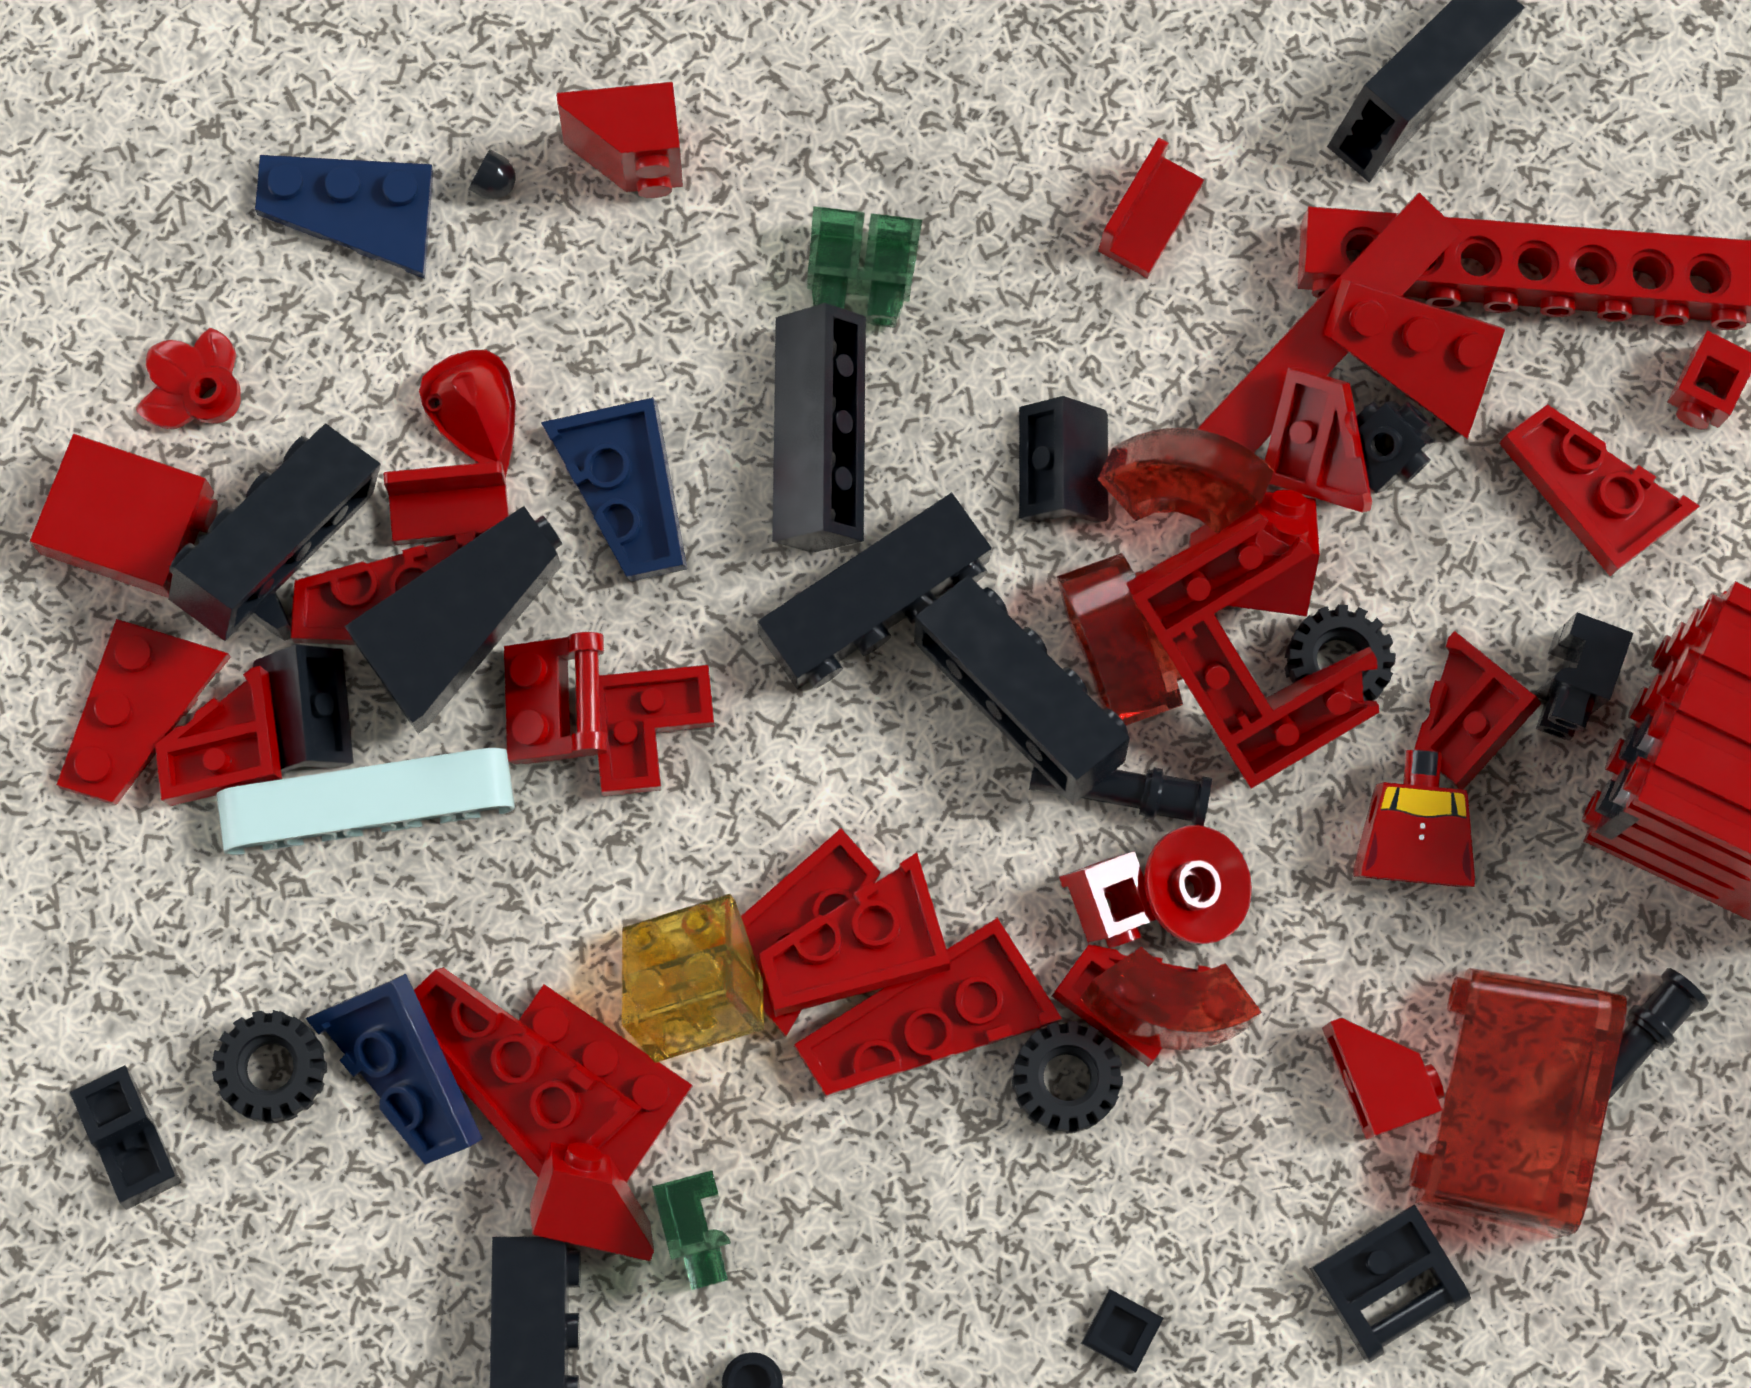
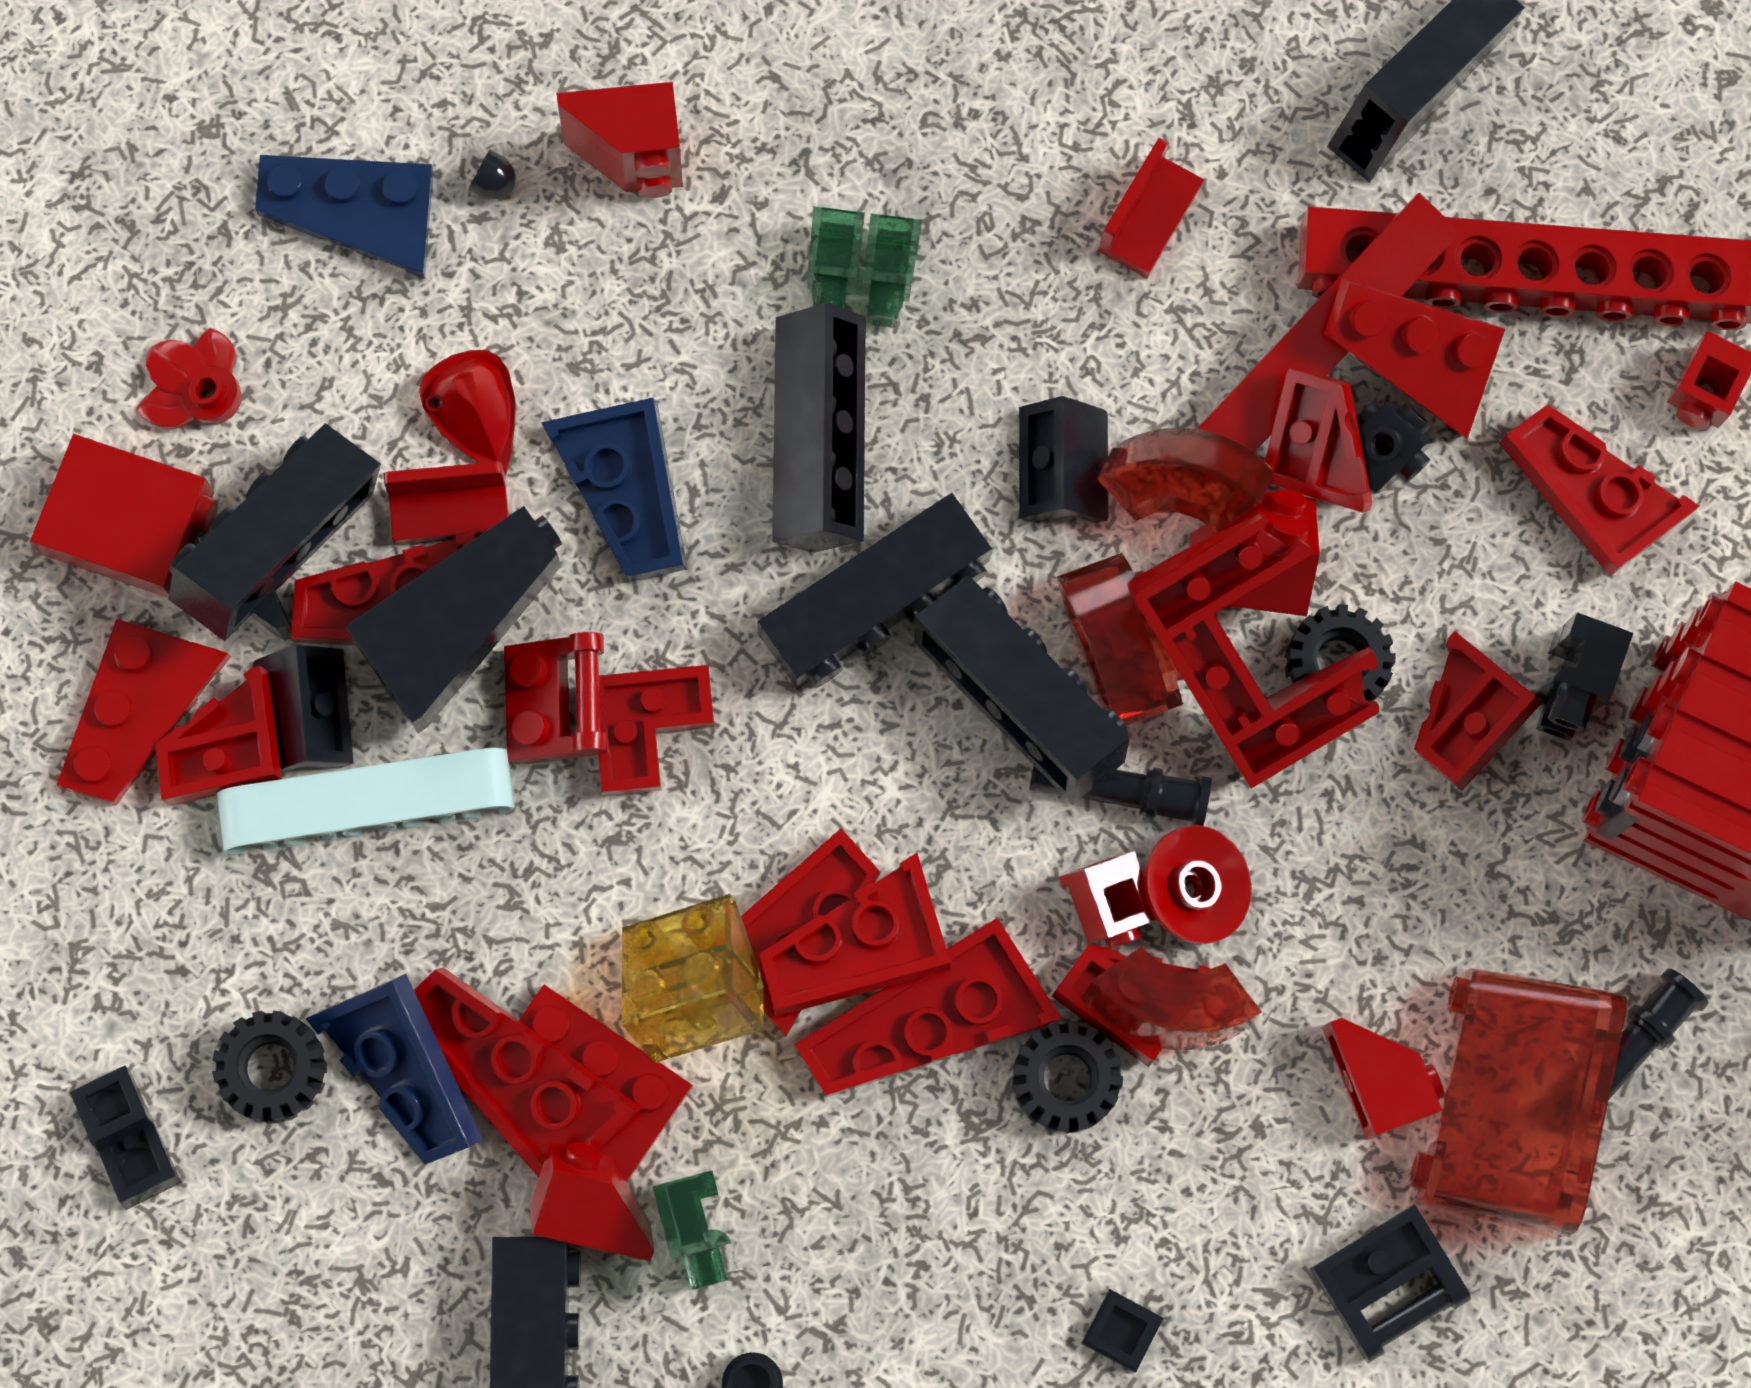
red torso [1353,750,1475,888] -> none

